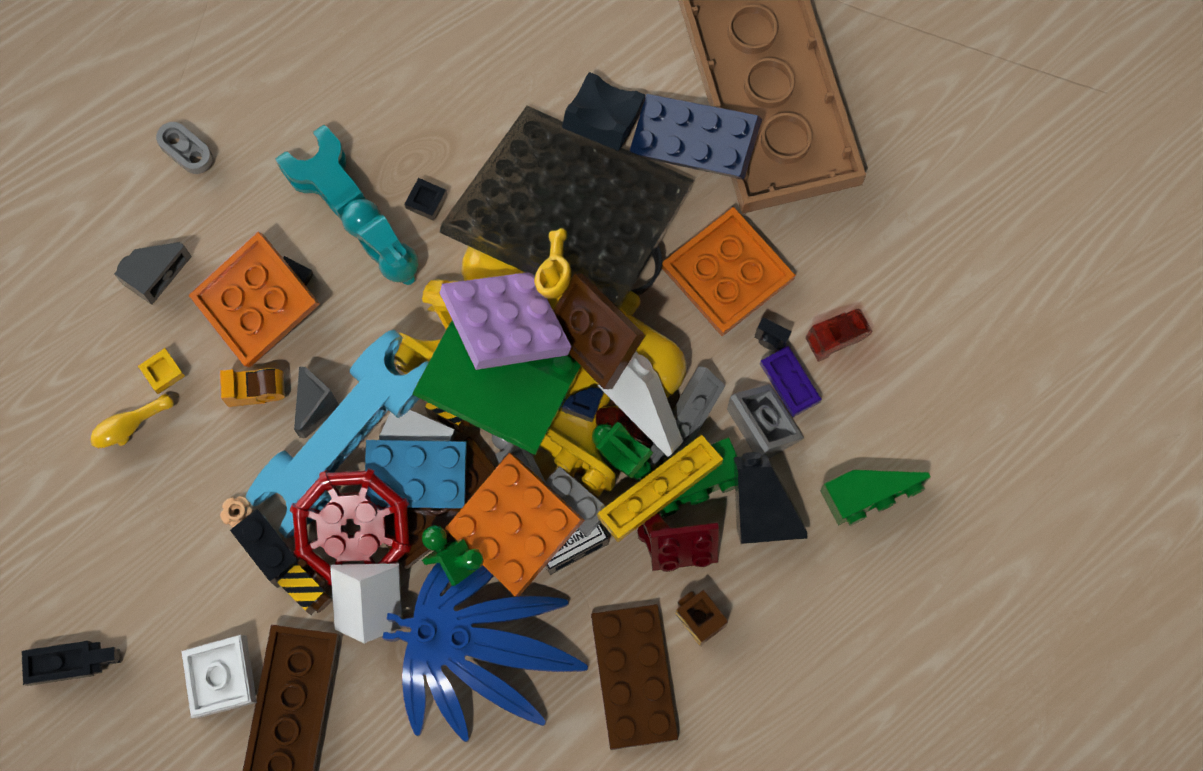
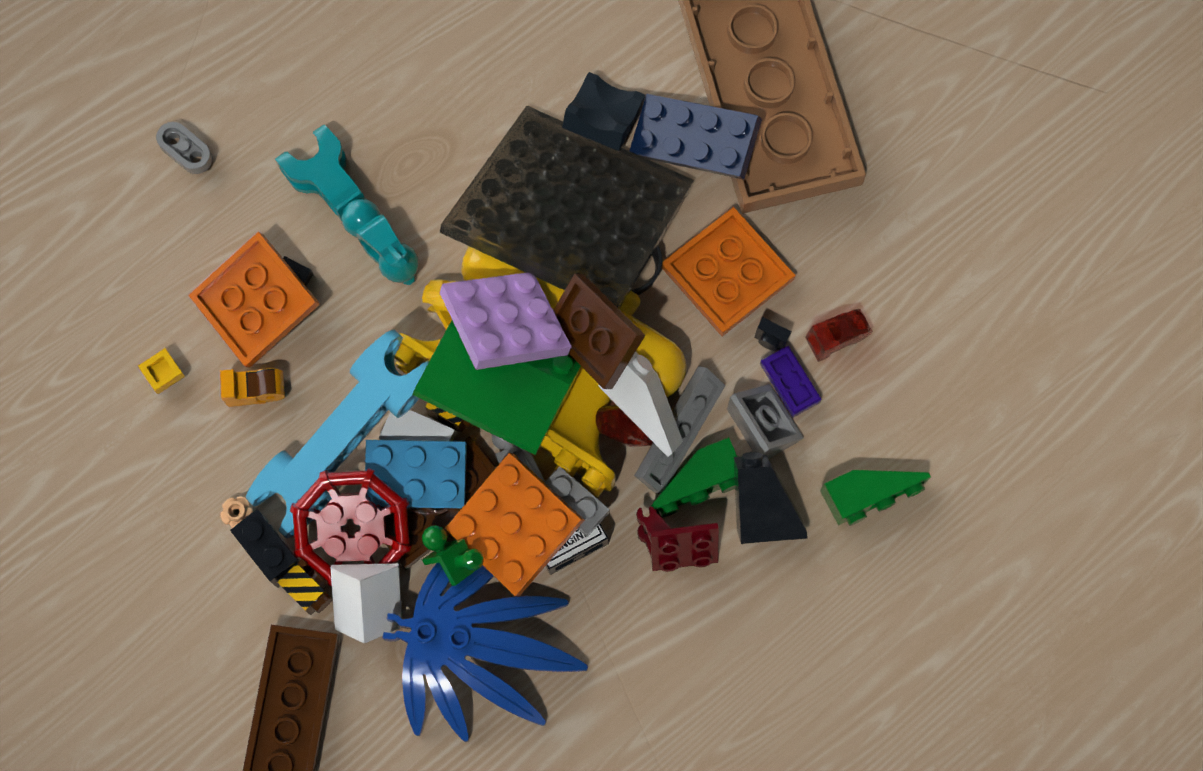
black hinge [21,641,121,686] -> none
yellow piece [90,394,174,449] -> none
dark grey slope [114,242,192,305] -> none
white tile [181,635,257,718] -> none
dark grey slope [294,367,339,438] -> none
black plate [404,178,447,221] -> none
yellow piece [534,228,572,299] -> none
dark blue tile [562,387,604,423] -> none
reddish brown plate [591,604,678,750] -> none
green piece [592,422,653,481] -> none
yellow plate [597,435,723,542] -> none
reddish brown brick [675,589,728,646] -> none

